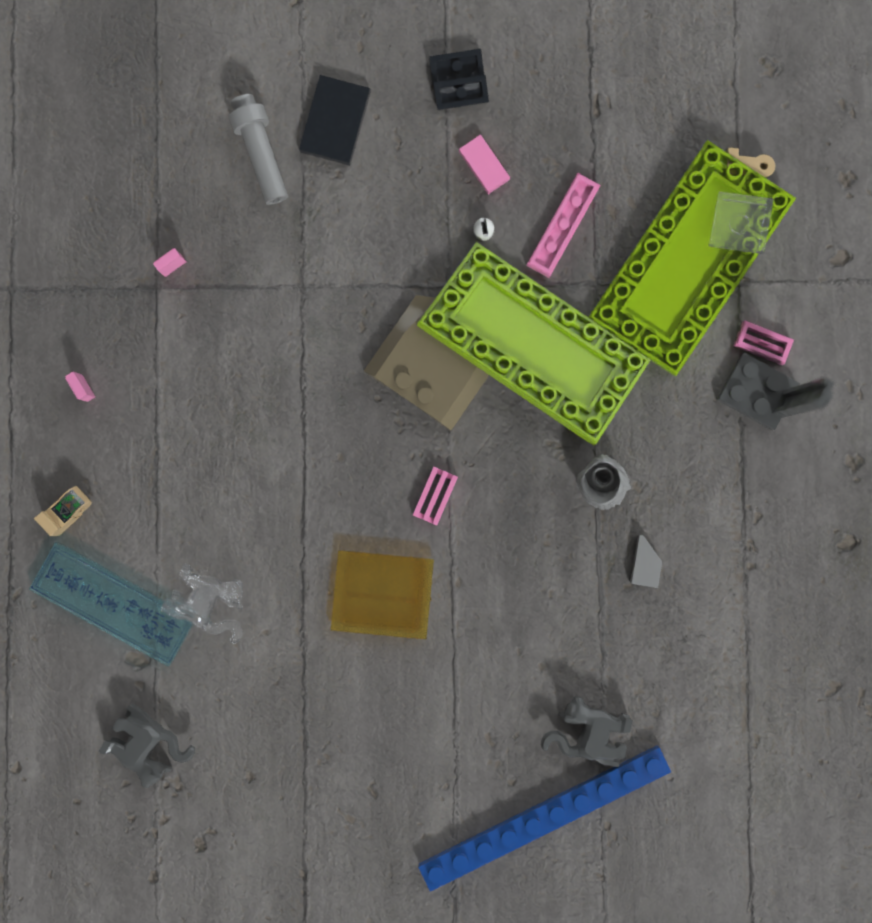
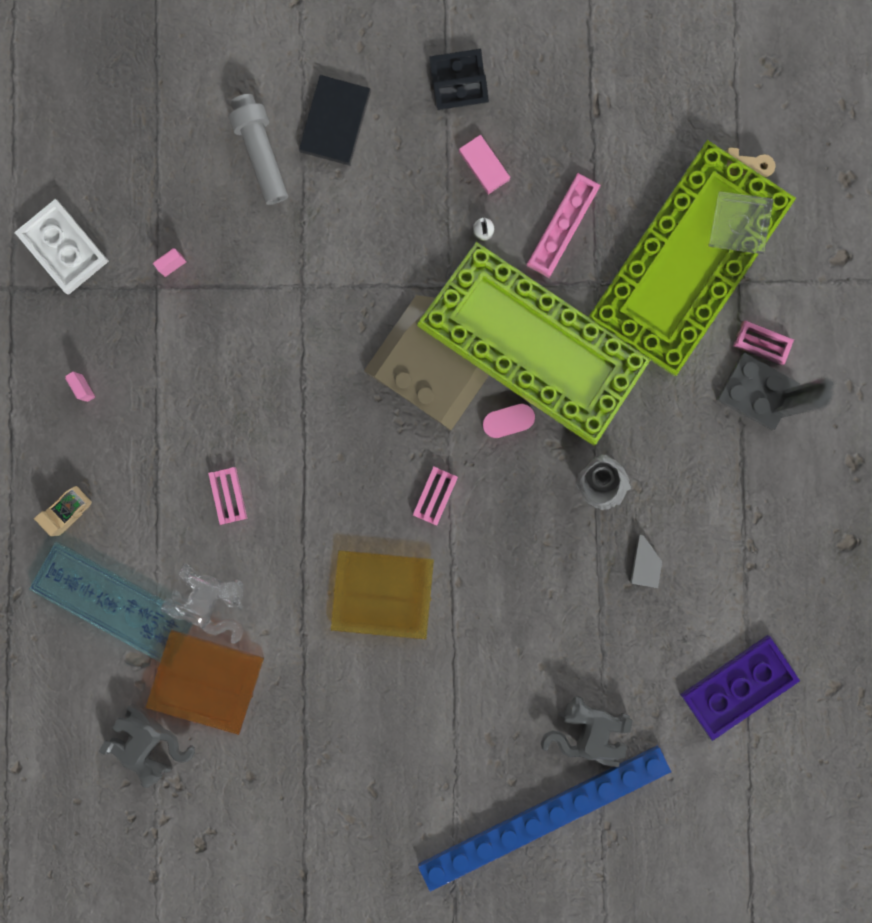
none -> white plate [14,199,109,295]
none -> clear orange piece [145,630,264,735]
none -> bright pink tile [208,467,247,525]
none -> bright pink tile [483,404,535,438]
none -> dark purple tile [680,635,800,741]

